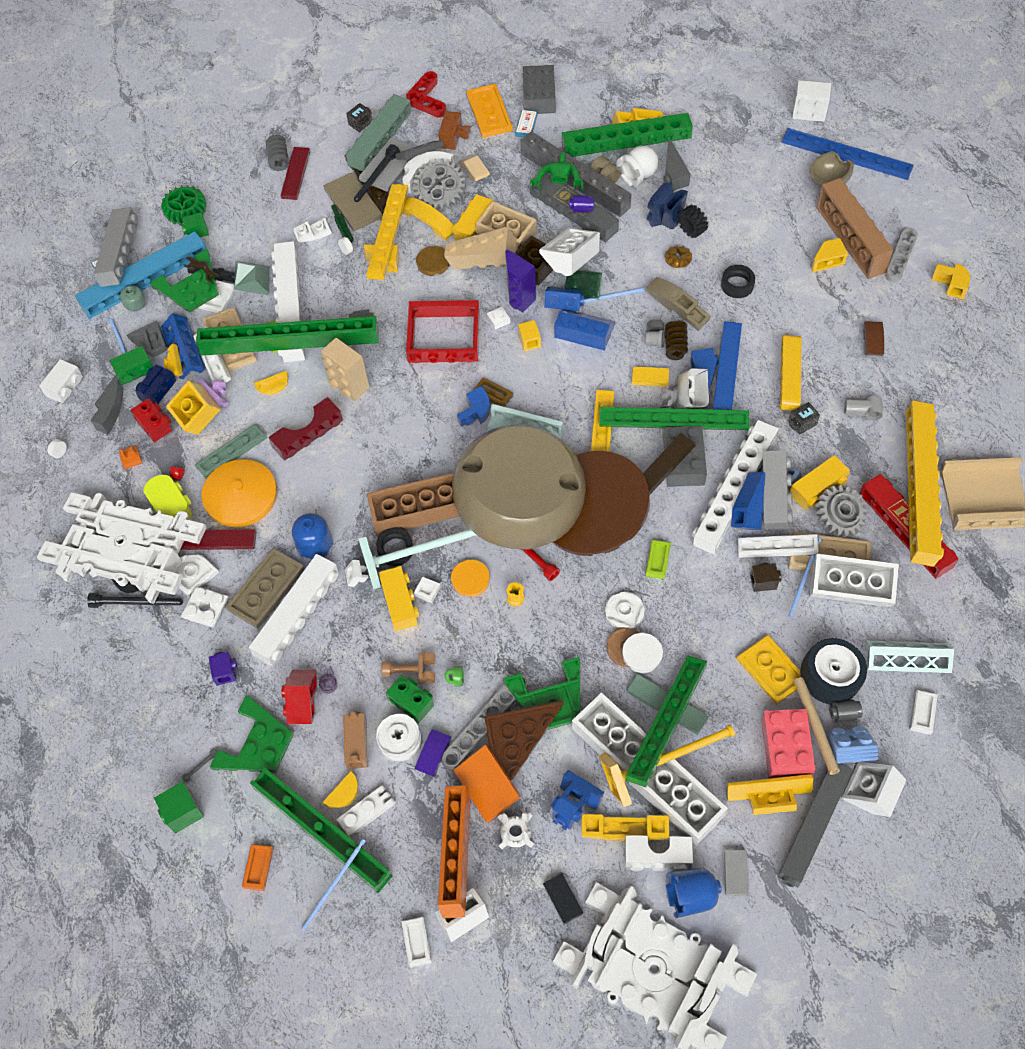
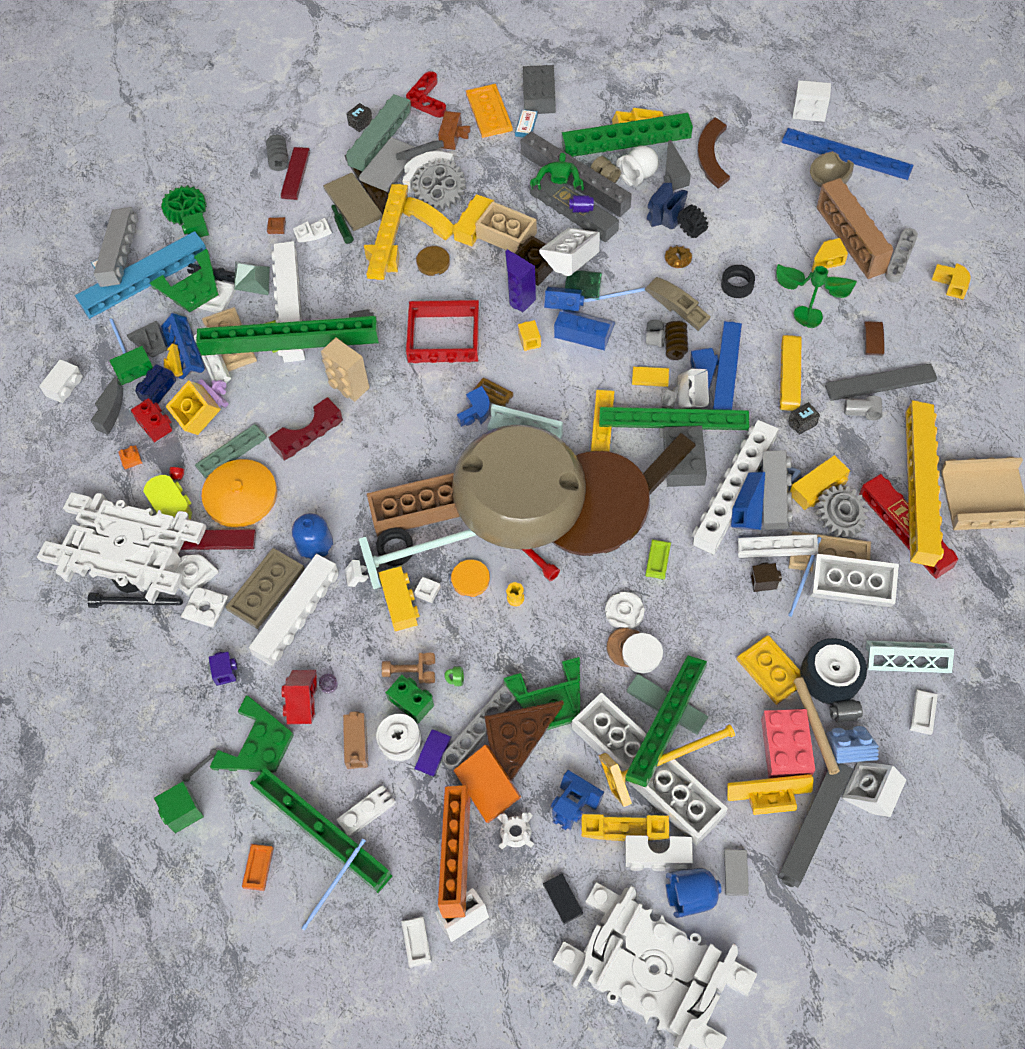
white tile [48,439,67,458] -> none
sand green head [120,286,145,311] -> none
dark brown piece [183,257,219,284] -> none
yellow tile [253,370,289,395] -> none
yellow tile [322,771,358,809] -> none
white tile [338,237,353,255] -> none
black piece [354,144,400,202] -> none
tan wedge [444,227,516,269] -> none
tan slope [458,155,490,181] -> none
white plate [487,307,510,329] -> none
none -> dark orange tile [267,217,286,234]
none -> reddish brown tile [697,117,730,189]
none -> green plant [776,264,857,328]
none -> dark grey tile [825,363,937,401]

